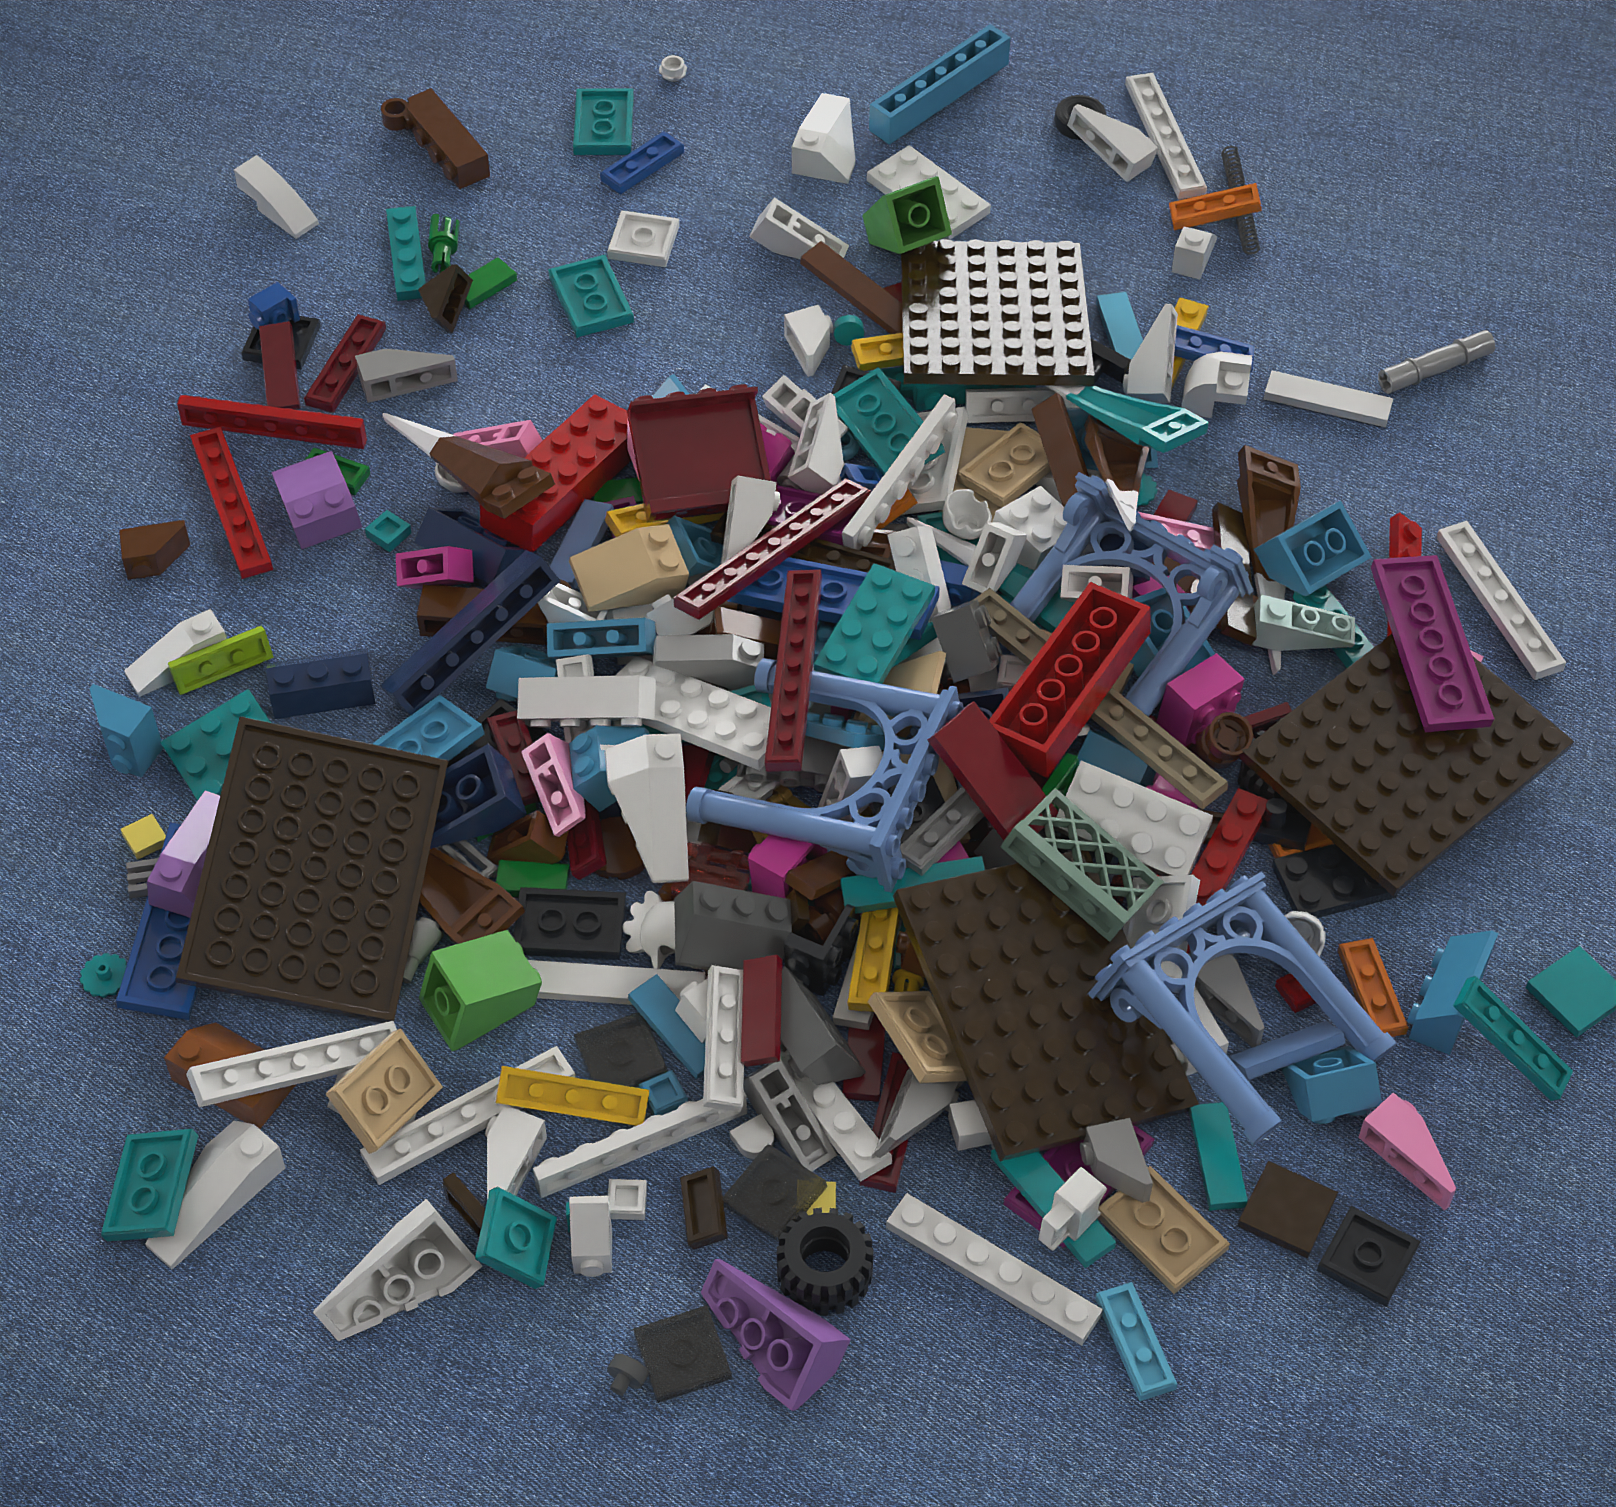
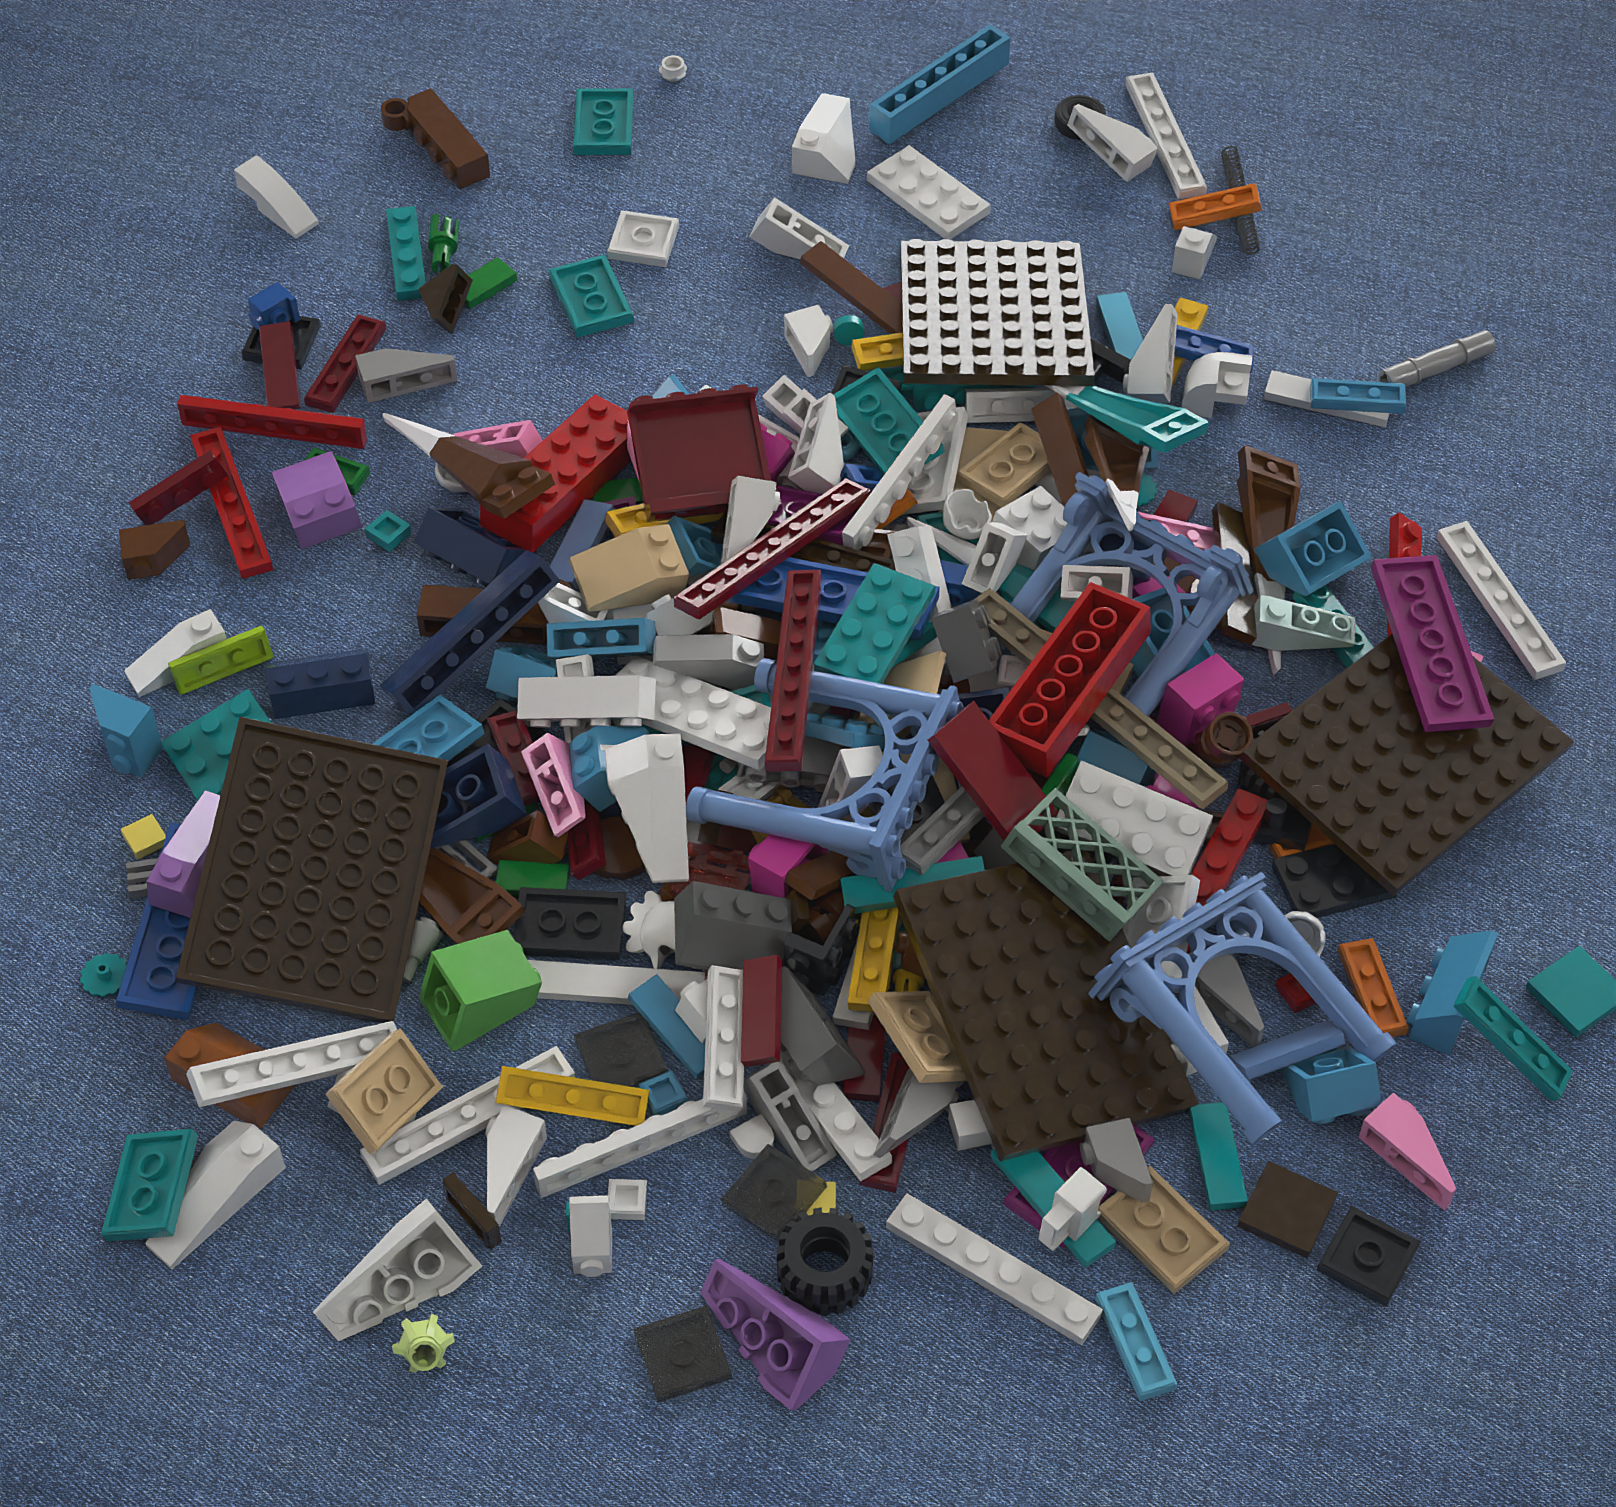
dark pink brick [396,546,474,590] -> none
teal tile [475,1186,557,1289] -> none
blue tile [600,131,684,195] -> none
dark grey tile [607,1353,649,1396] -> none
dark brown tile [680,1166,728,1250] -> none
bright green slope [862,176,952,254] -> none
none -> dark red plate [129,450,228,526]
none -> yellowish green rock [392,1314,455,1373]
none -> dark azure tile [1310,378,1406,414]

